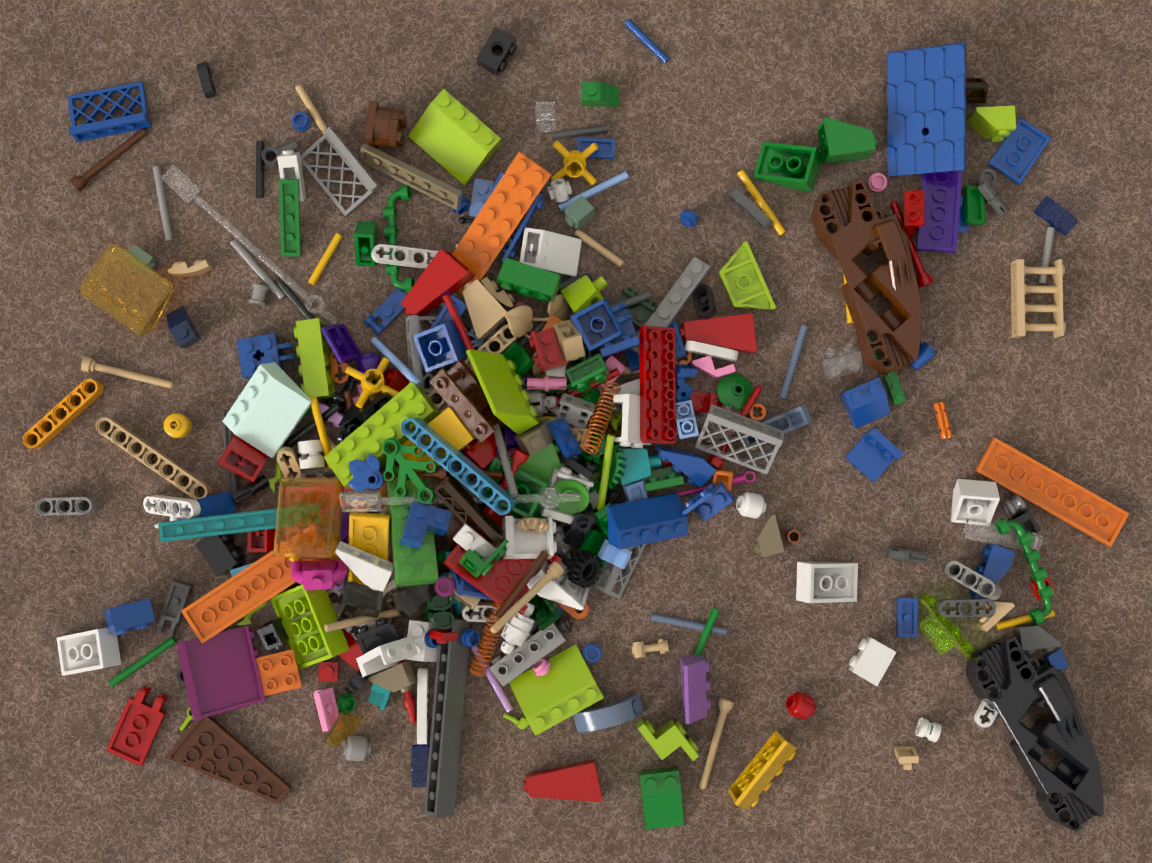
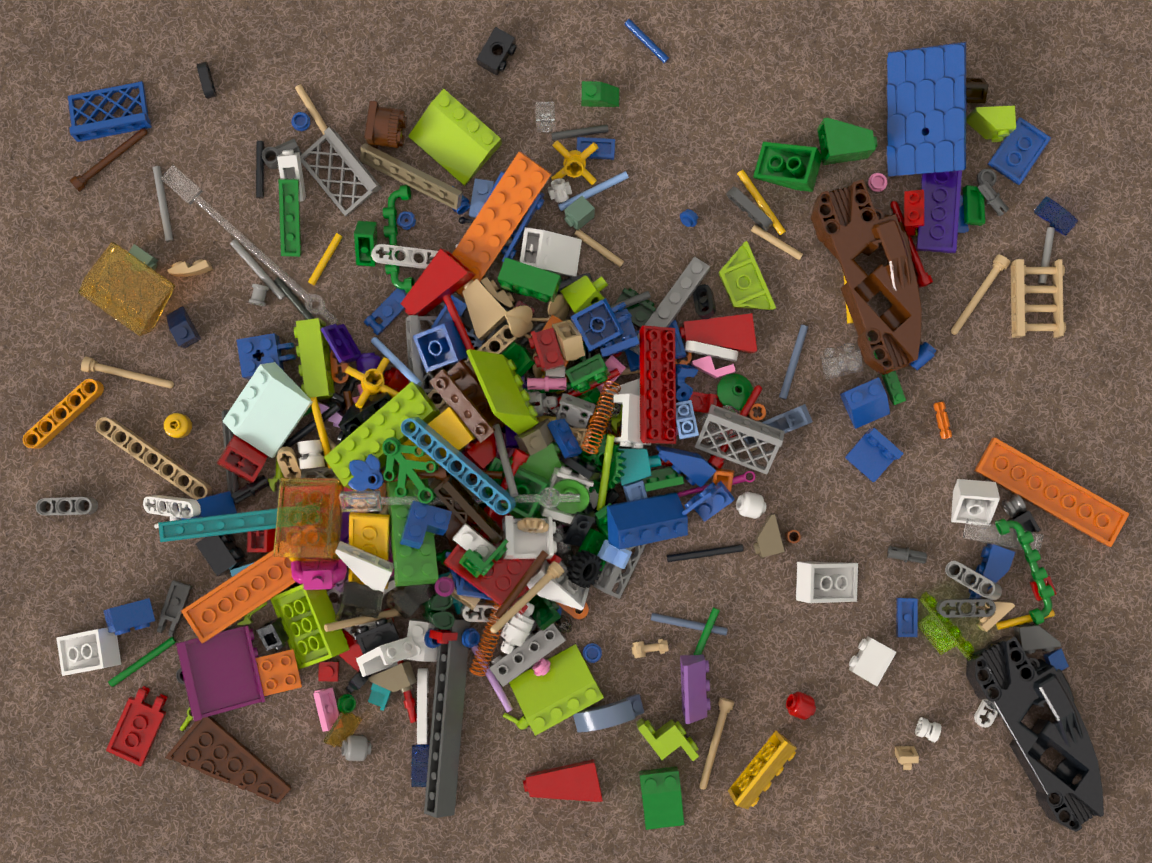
none -> blue plate [397,211,416,230]
none -> black bar [666,544,744,563]
none -> tan bar [751,224,803,260]
none -> tan piece [951,254,1011,335]

